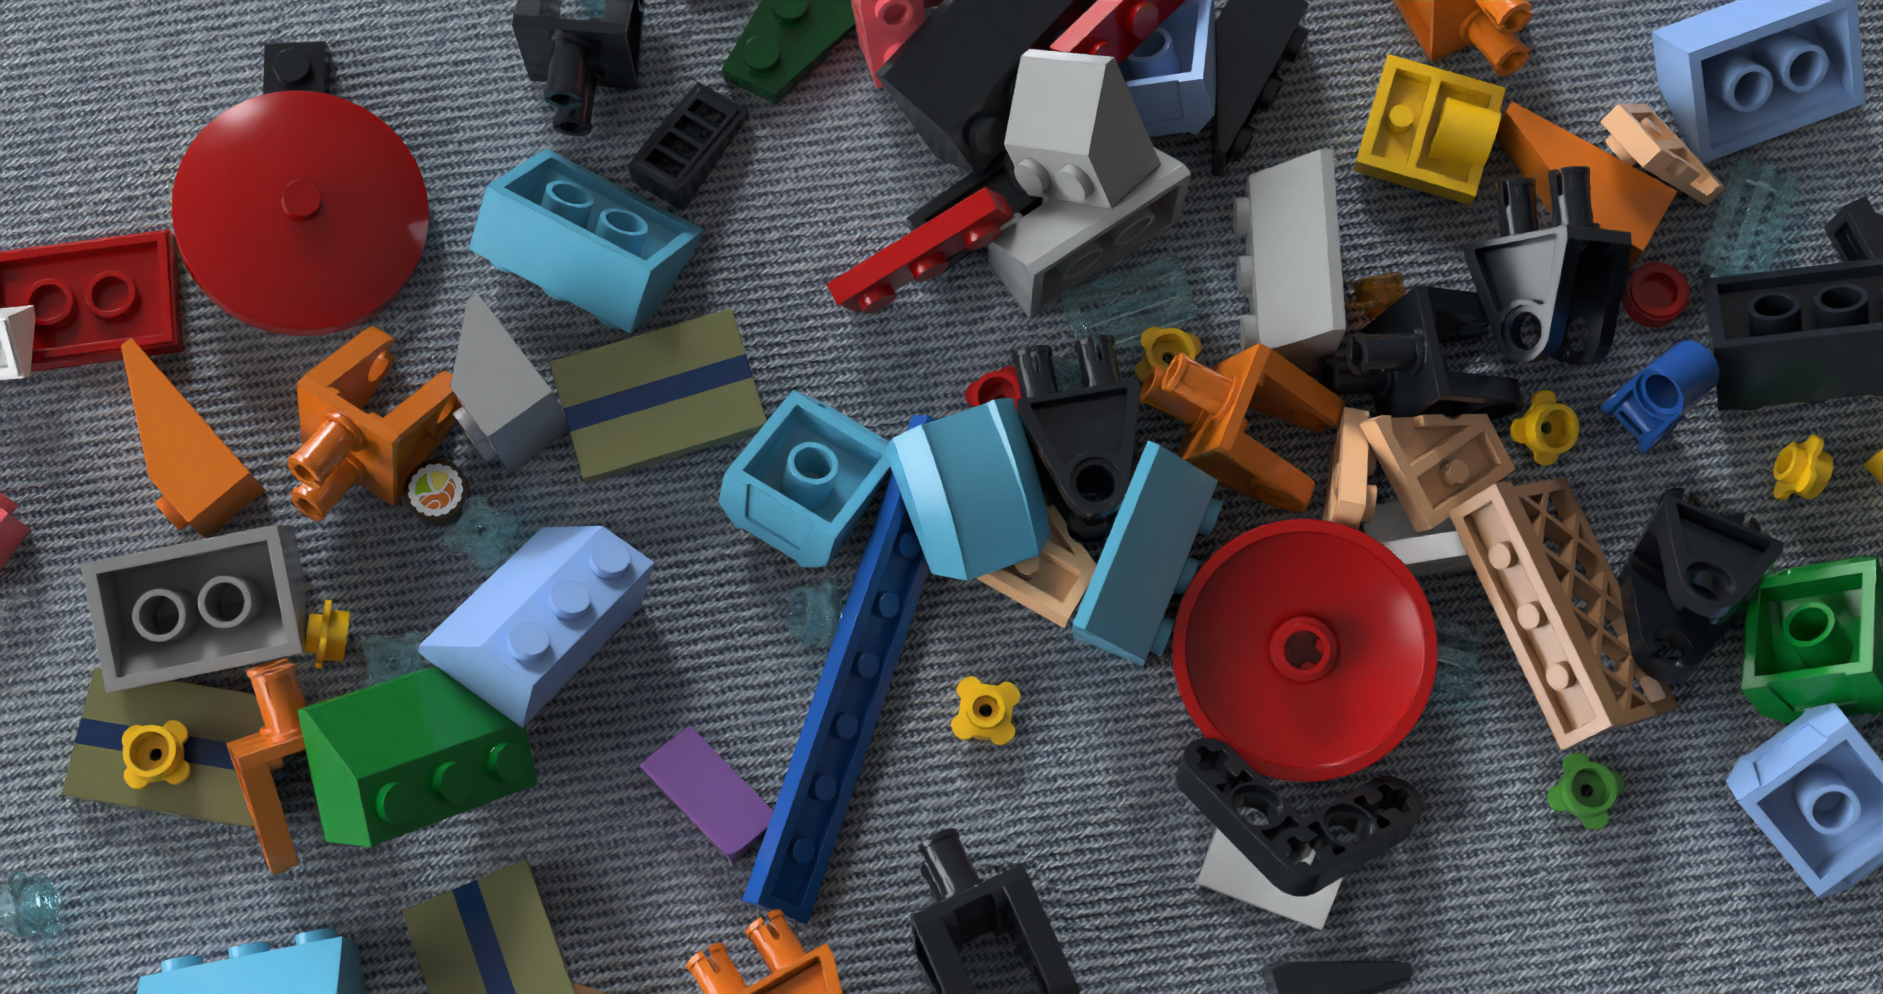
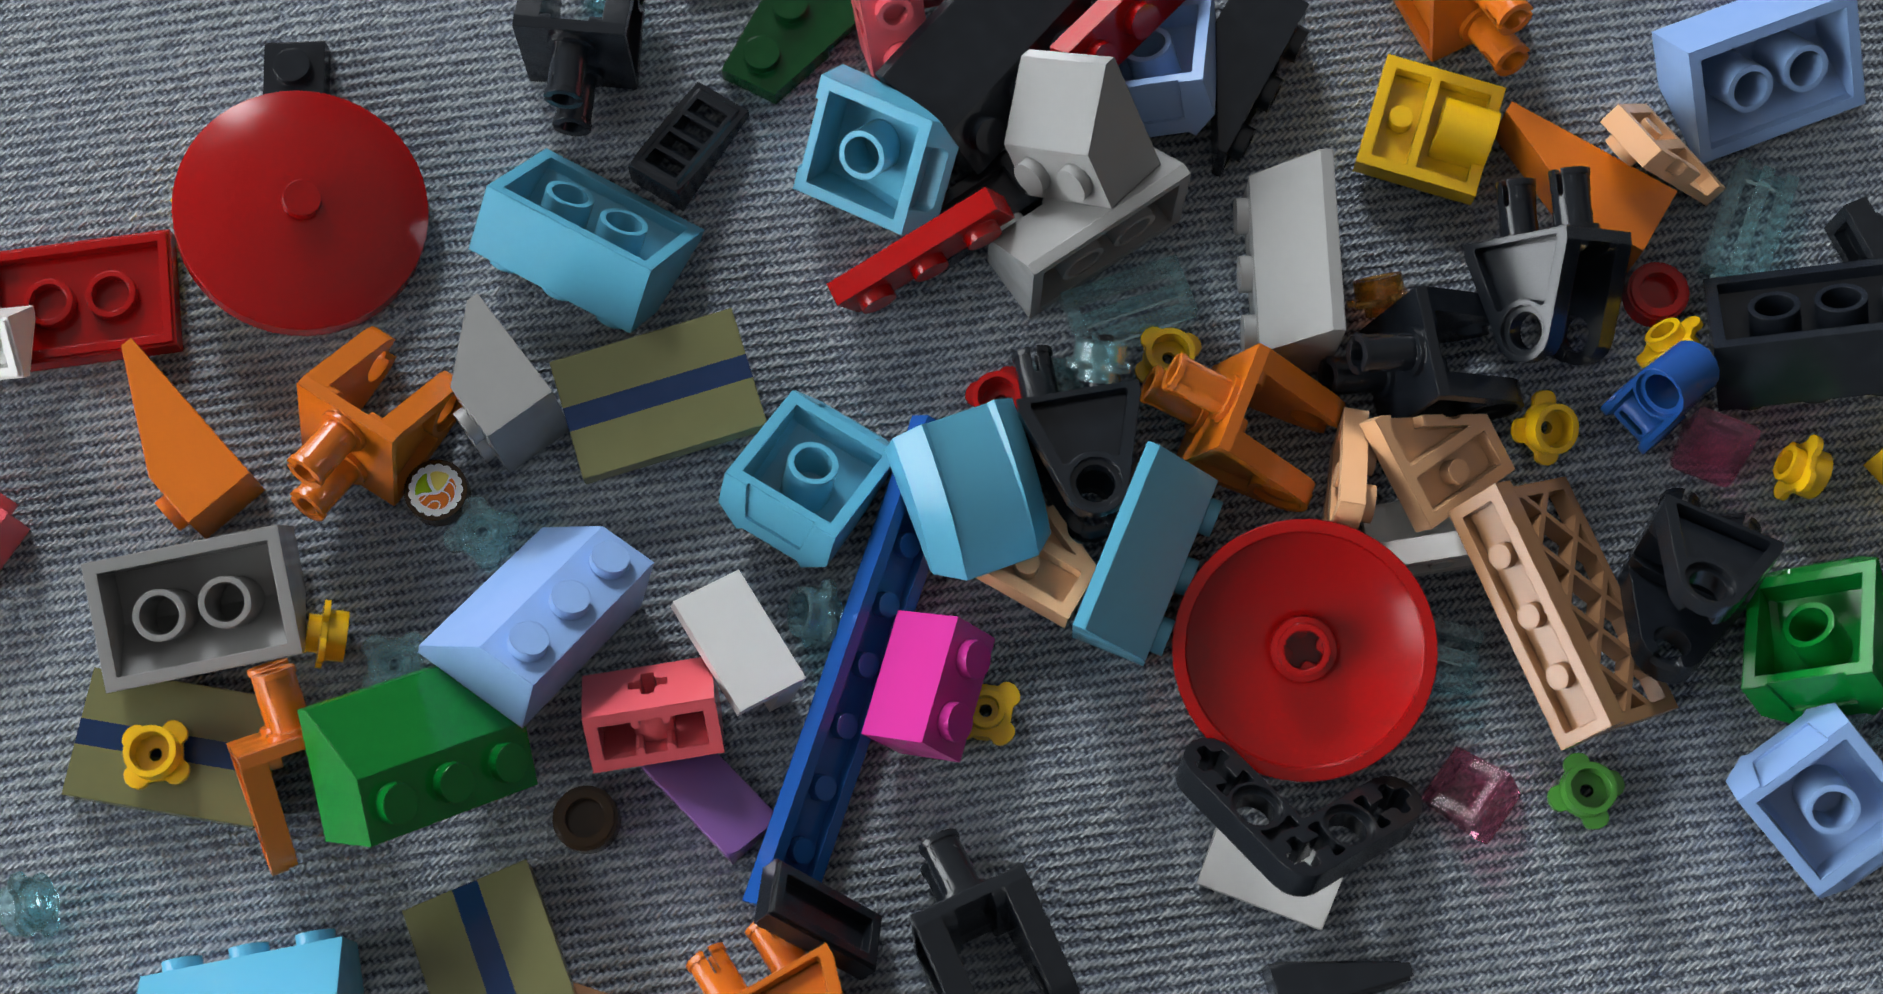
none -> dark brown tile [552,786,621,854]
none -> coral brick [581,657,725,774]
none -> white panel [670,570,806,716]
none -> black tile [754,858,882,980]
none -> medium azure slope [793,64,959,236]
none -> dark pink brick [861,610,996,763]
none -> clear light blue plate [1066,338,1131,384]
none -> clear pink slope [1421,746,1521,844]
none -> yellow plate [1636,316,1703,368]
none -> clear pink slope [1670,407,1761,487]

